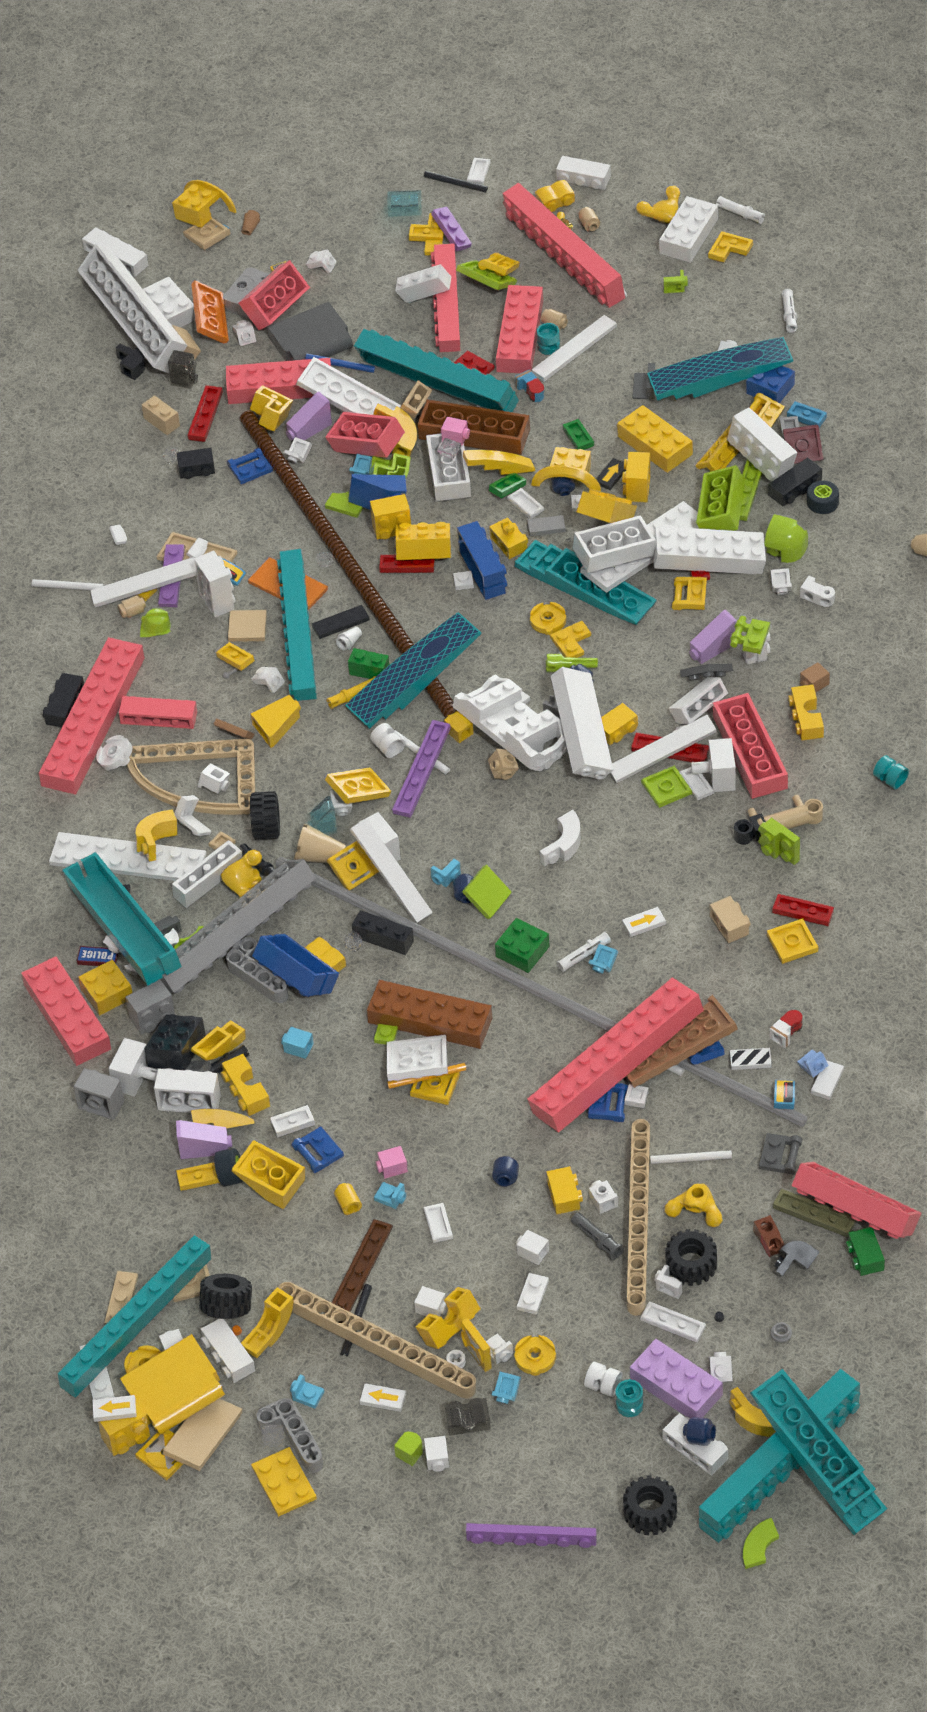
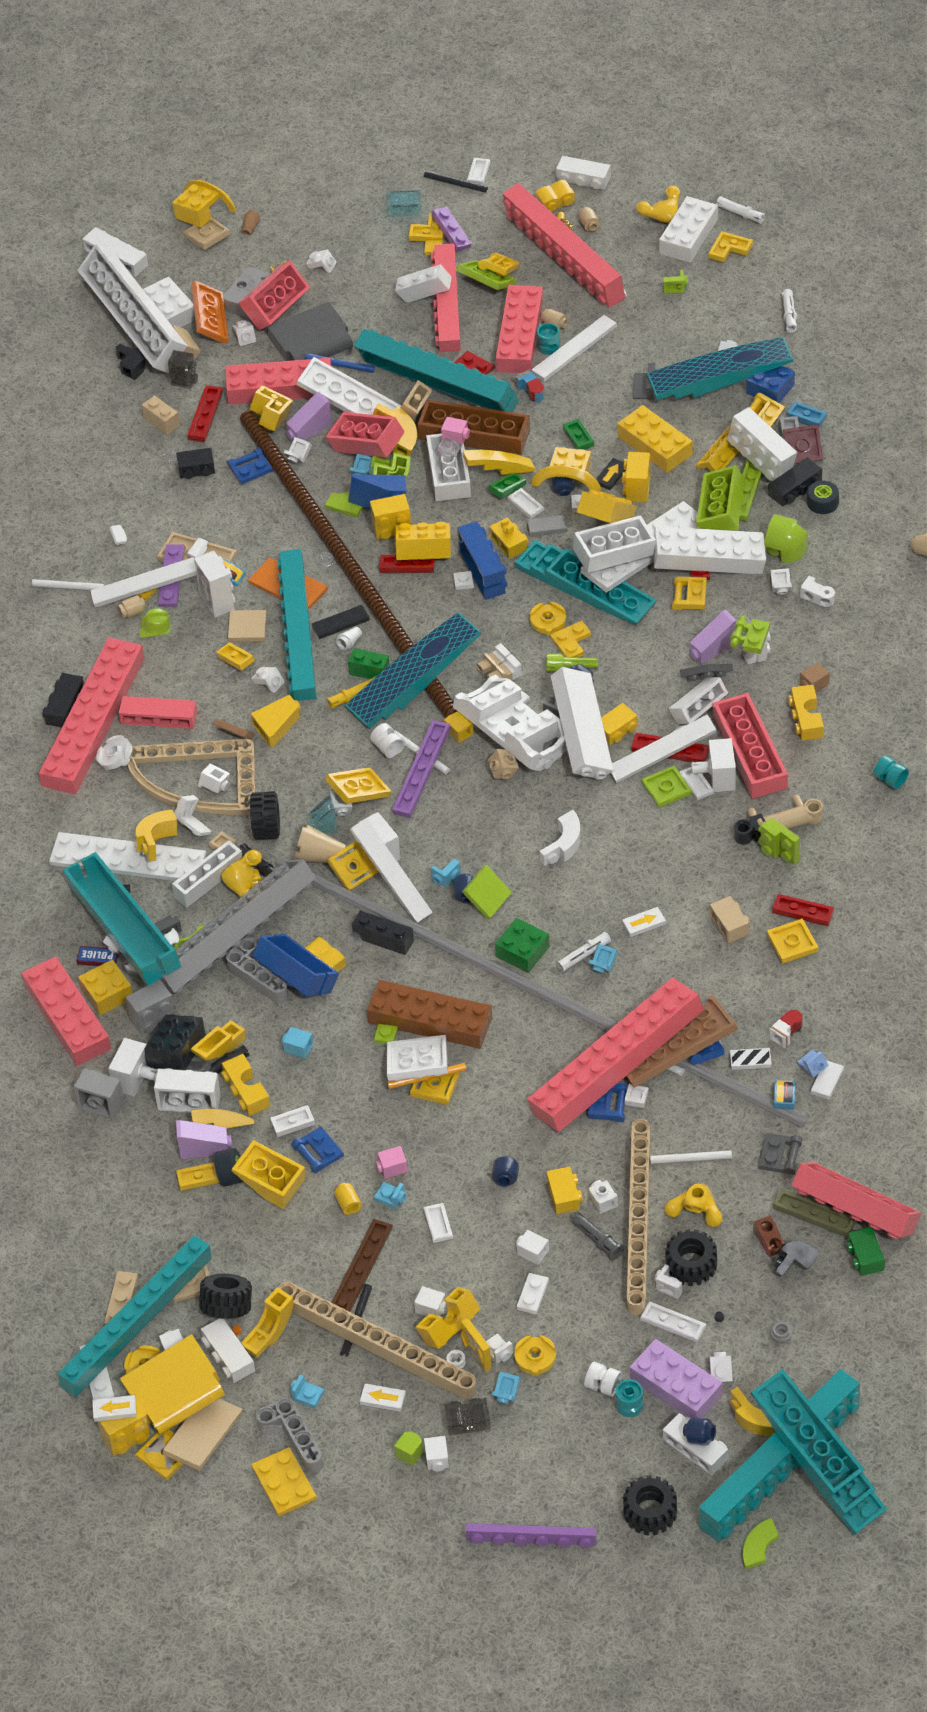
none -> hips [477,643,522,681]

